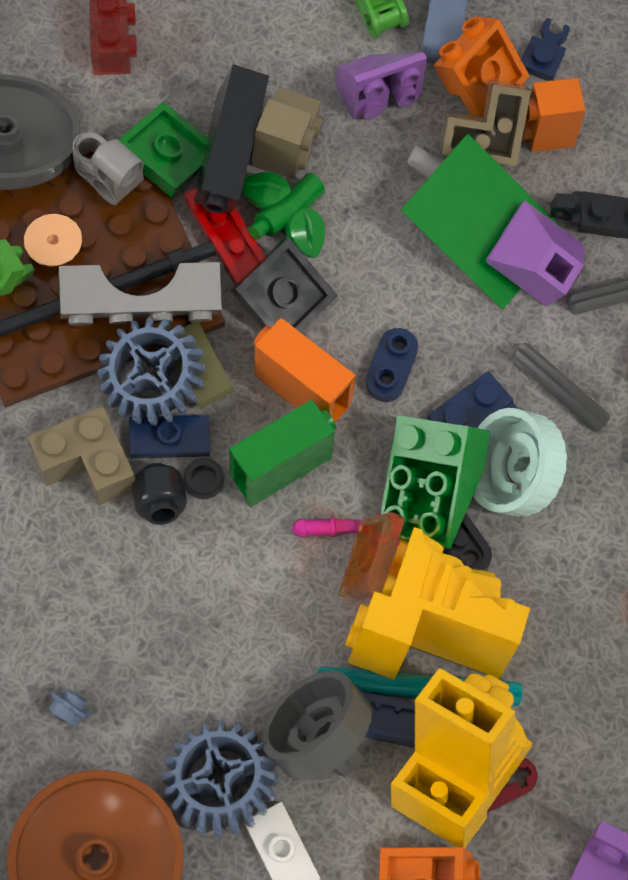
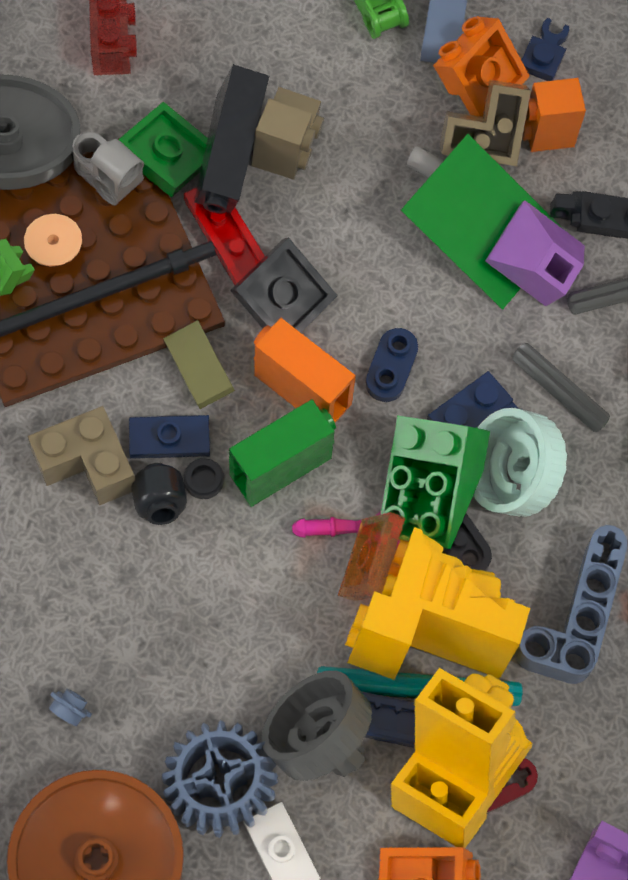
light grey arch [59,262,222,326] -> none
sand blue gear [97,317,206,425] -> none
green plant [241,172,325,258] -> none
medium lavender slope [336,52,427,120] -> none
none -> sand blue beam [515,525,628,684]

